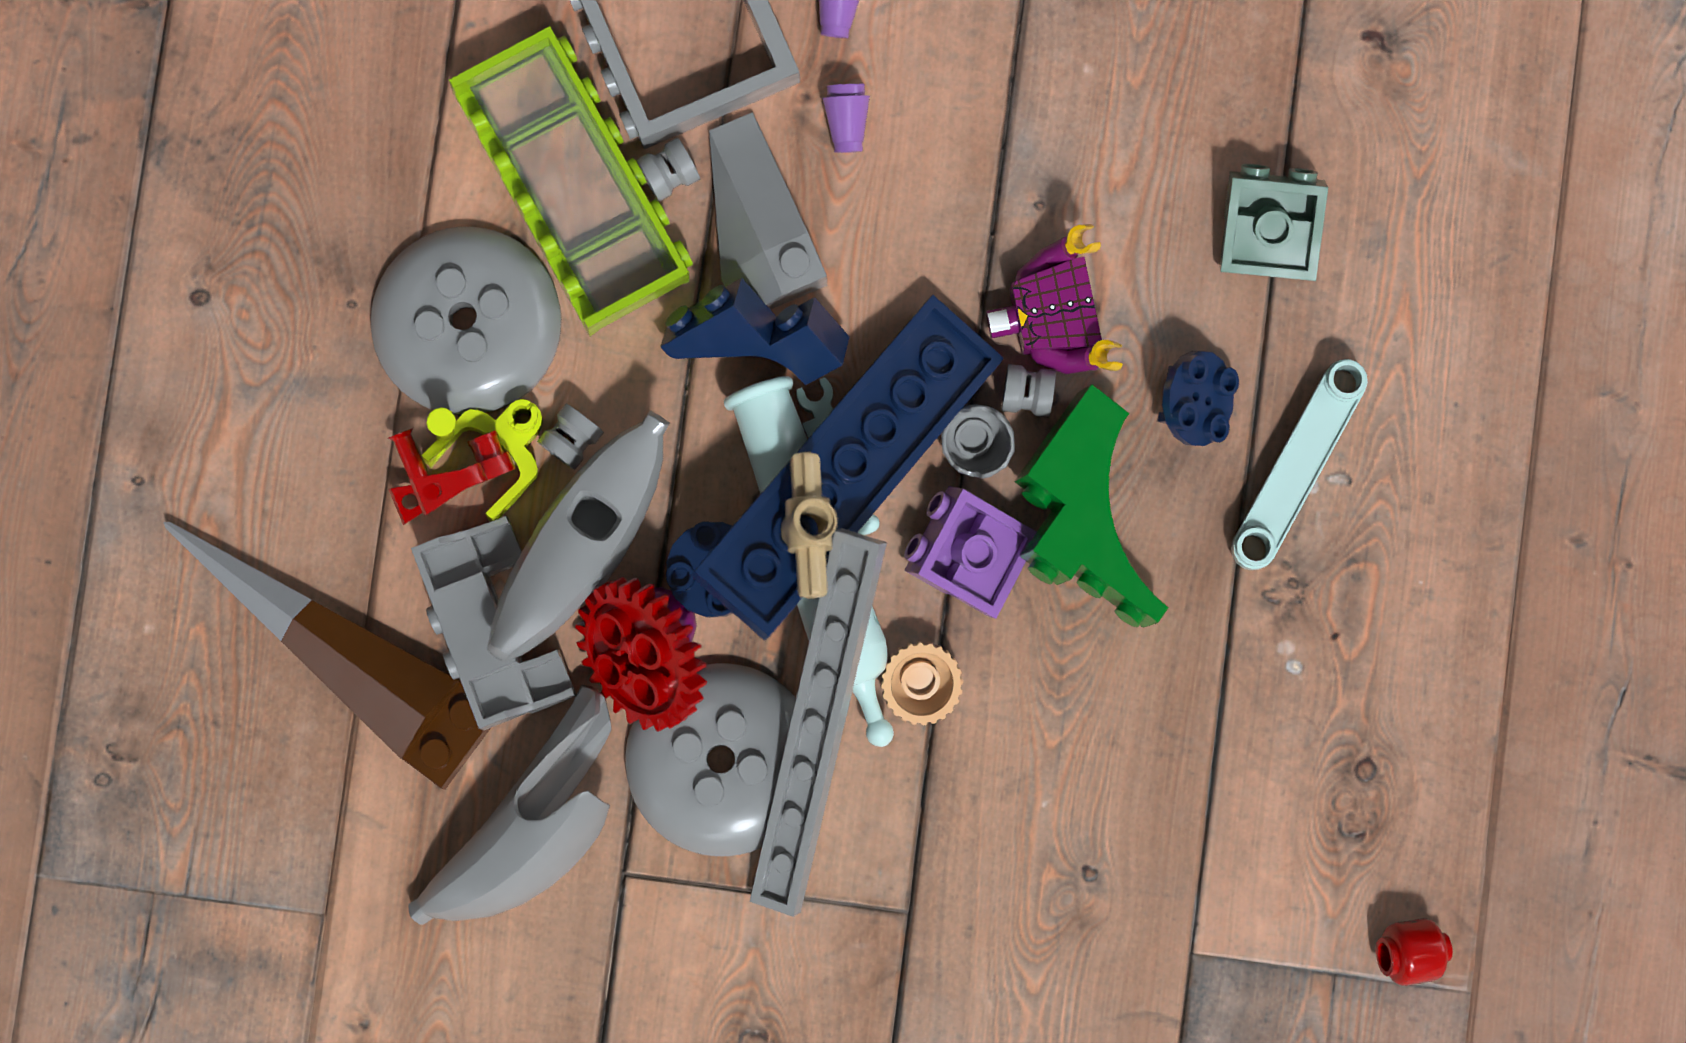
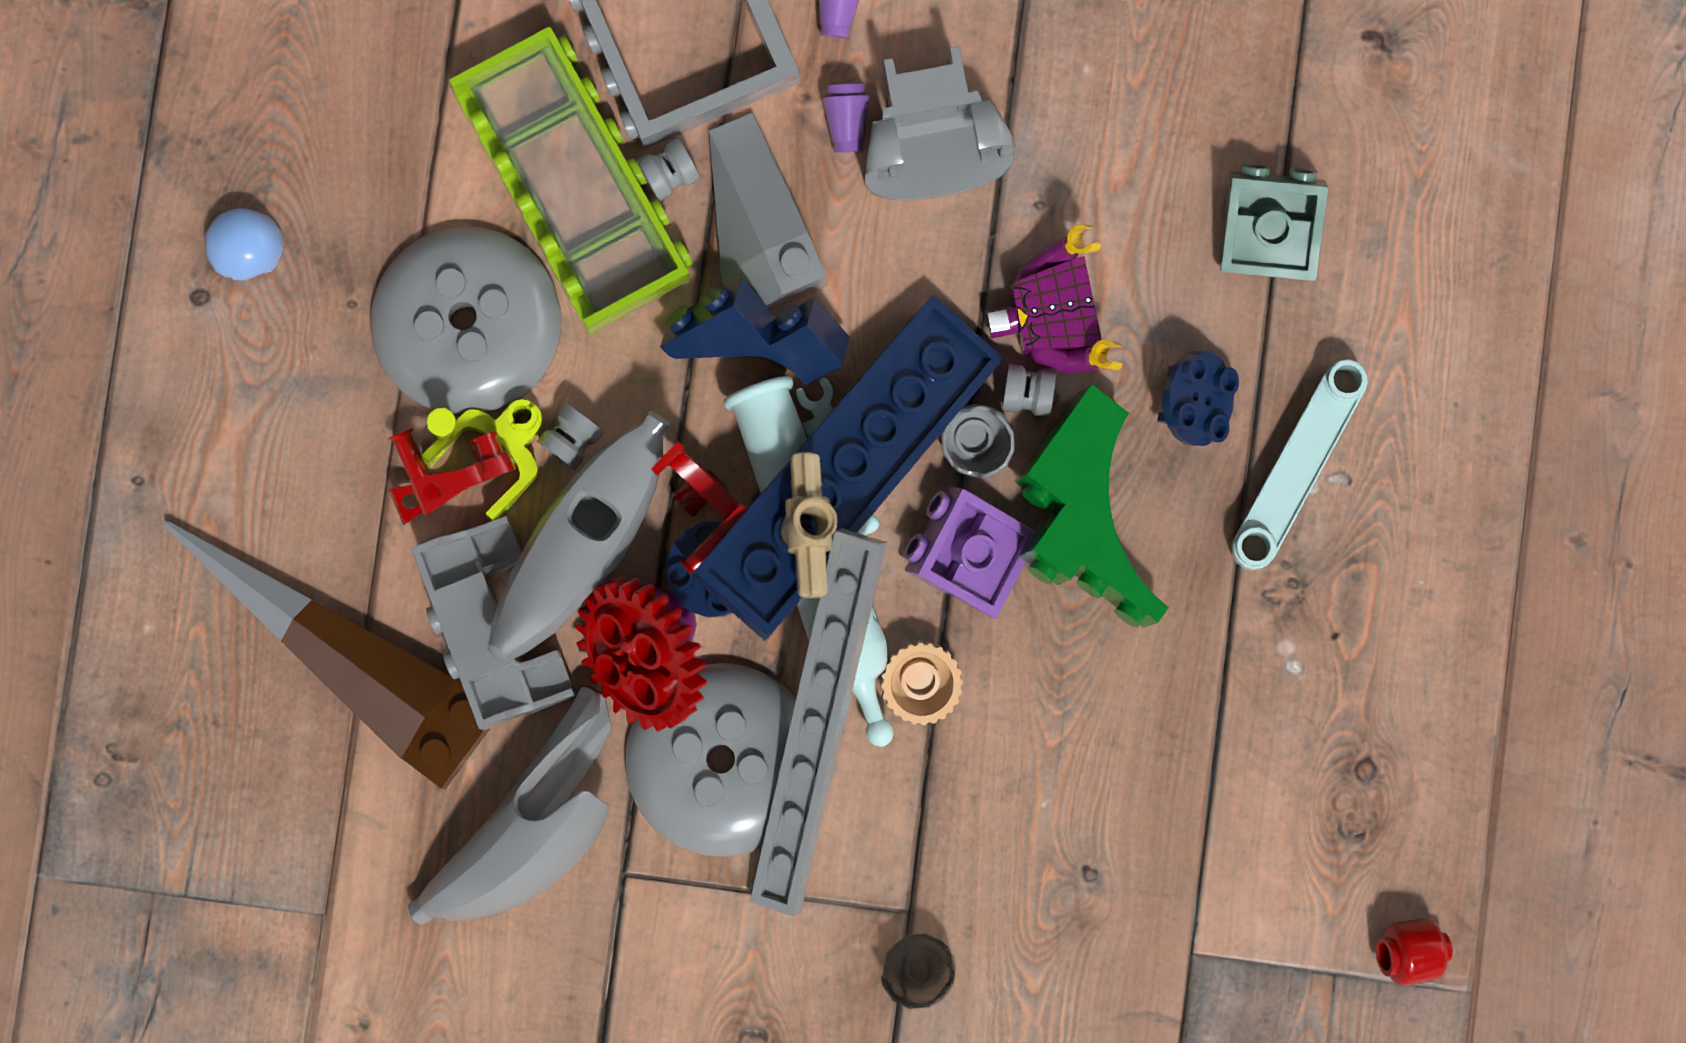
none -> light blue hair [205,208,284,281]
none -> red piece [651,441,747,574]
none -> light grey piece [865,46,1016,201]
none -> clear smoke hair [881,933,957,1009]

